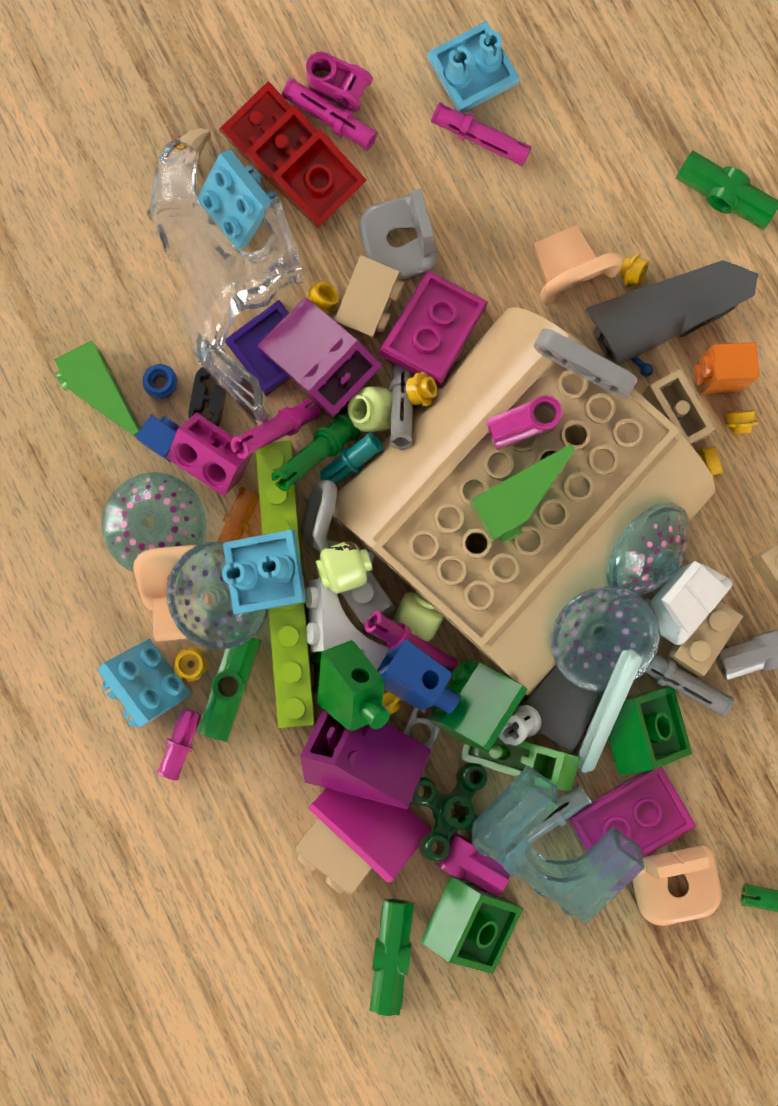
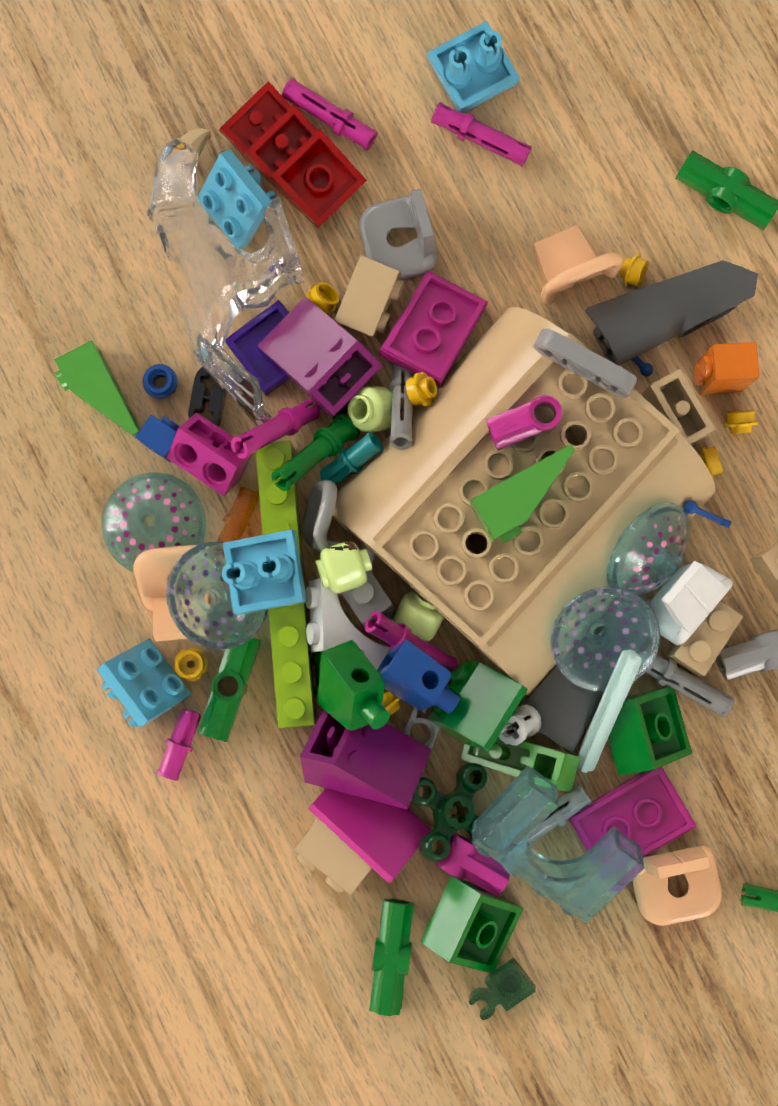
dark pink piece [306,51,373,112] -> none
none -> clear green plate [469,957,536,1020]
none -> blue hinge [683,500,732,528]

